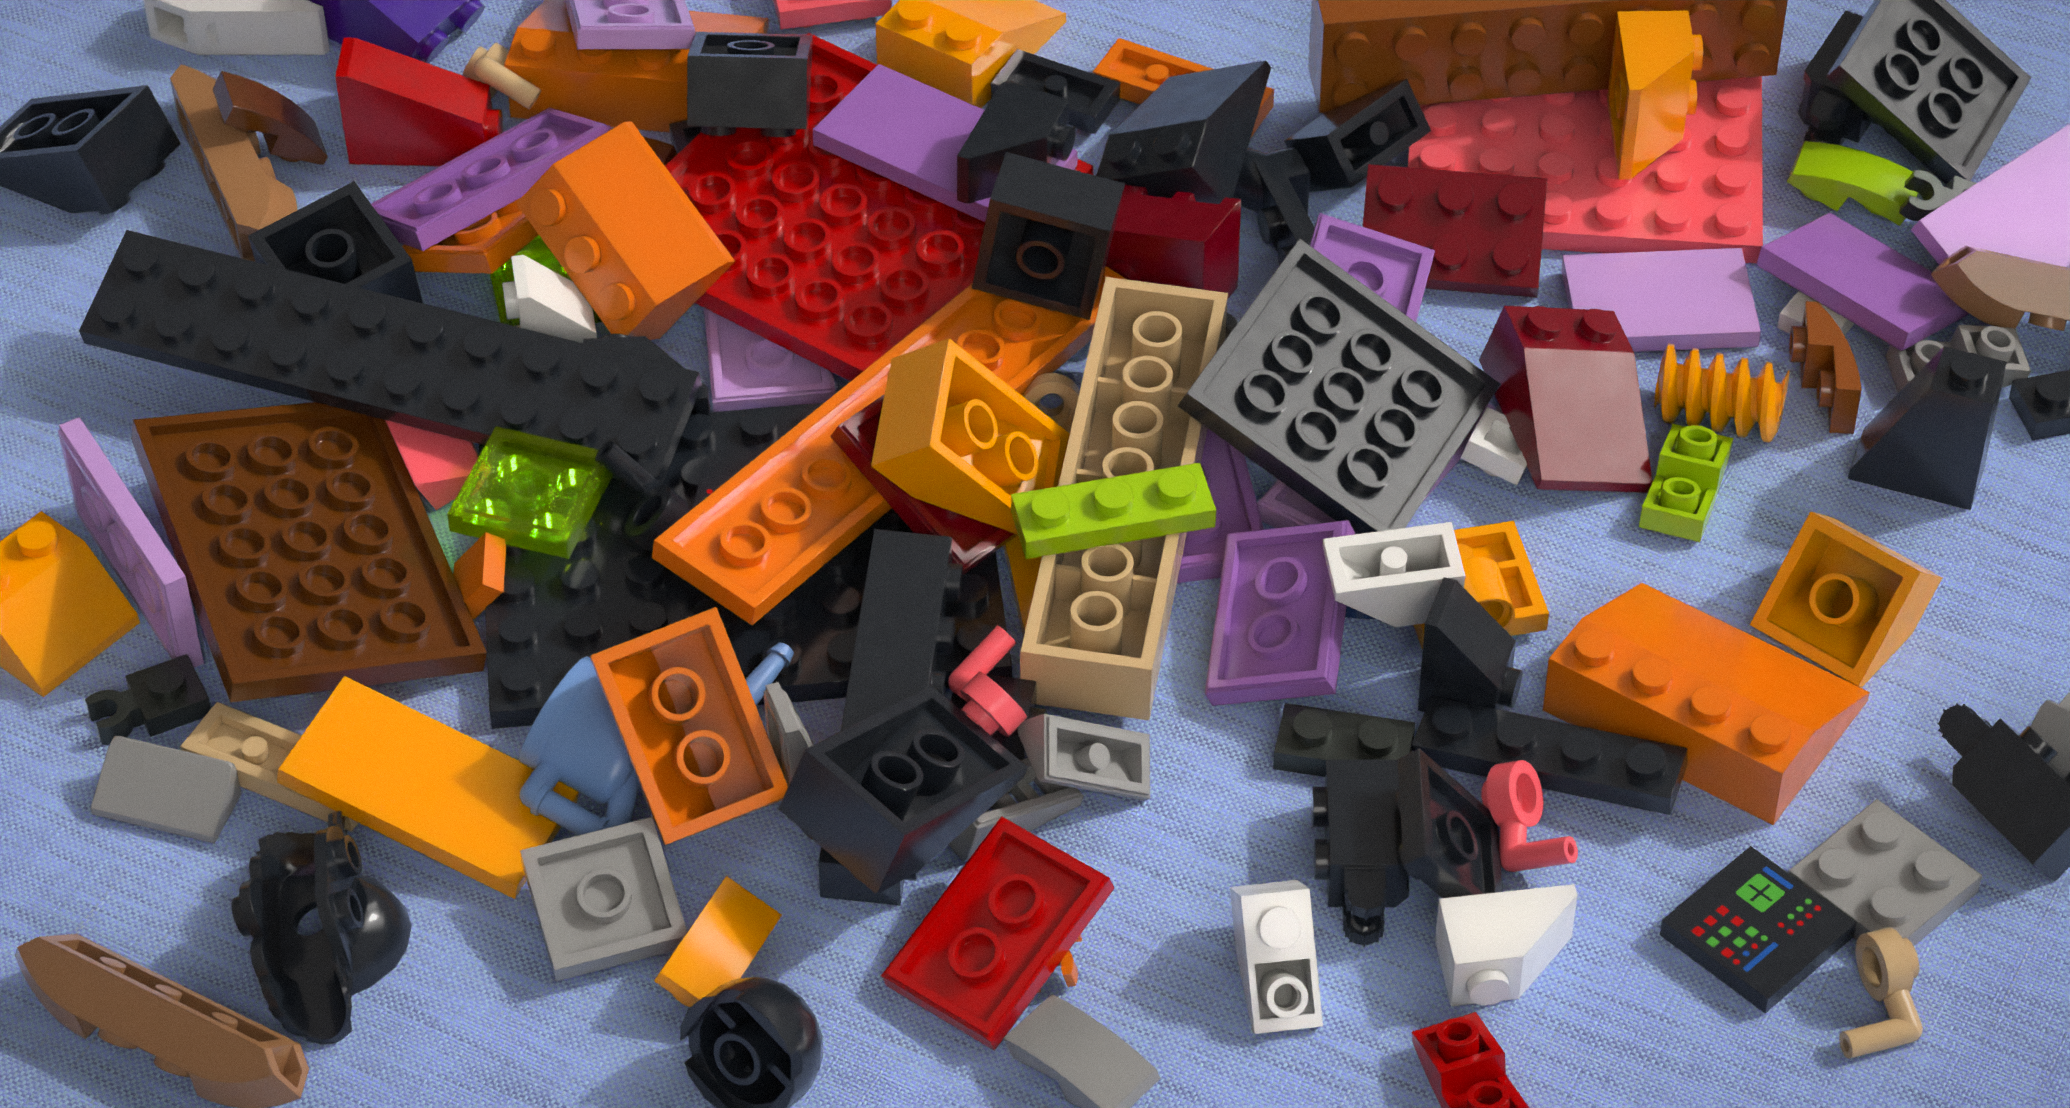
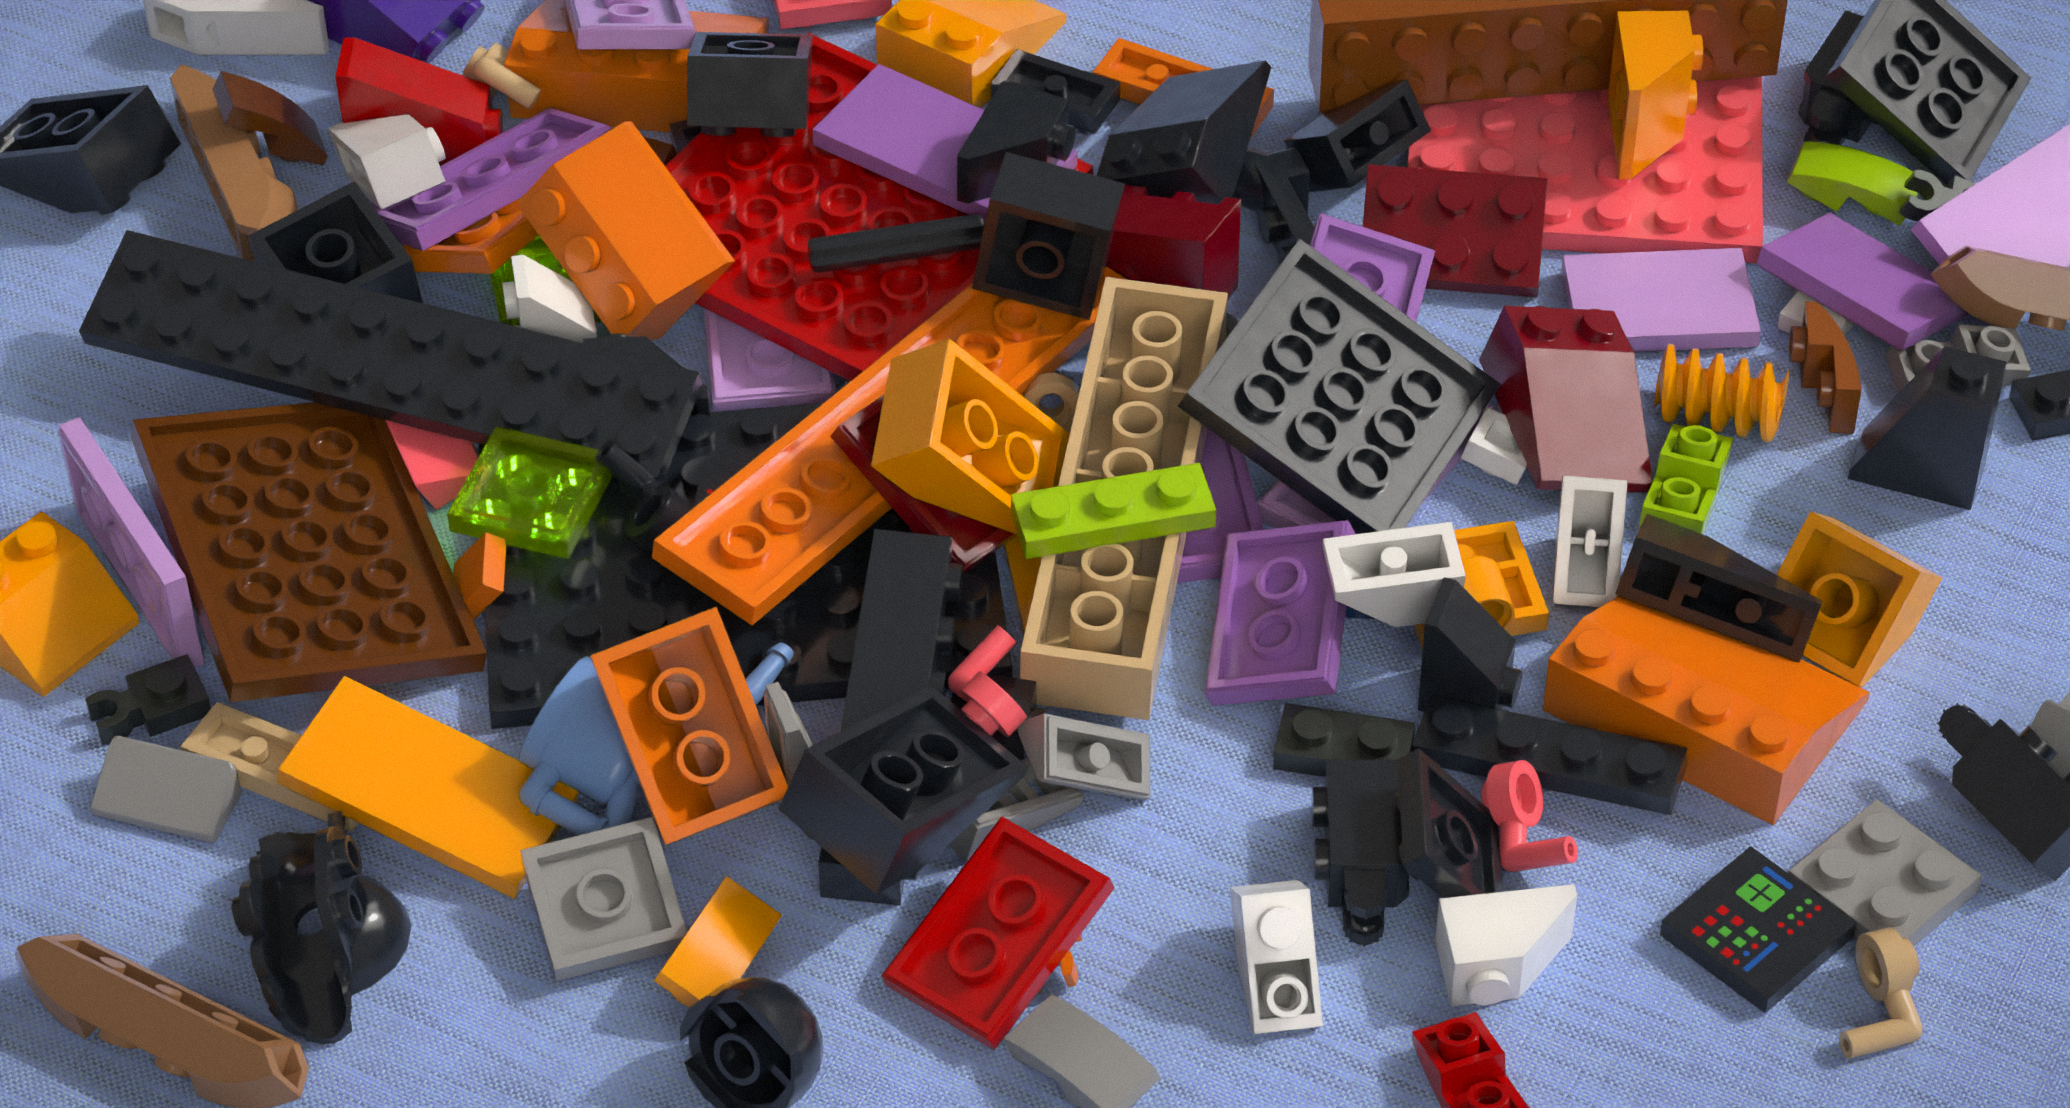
none -> white slope [328,114,446,210]
none -> black axle [807,214,985,273]
none -> white slope [1553,476,1627,607]
none -> black slope [1615,514,1823,662]

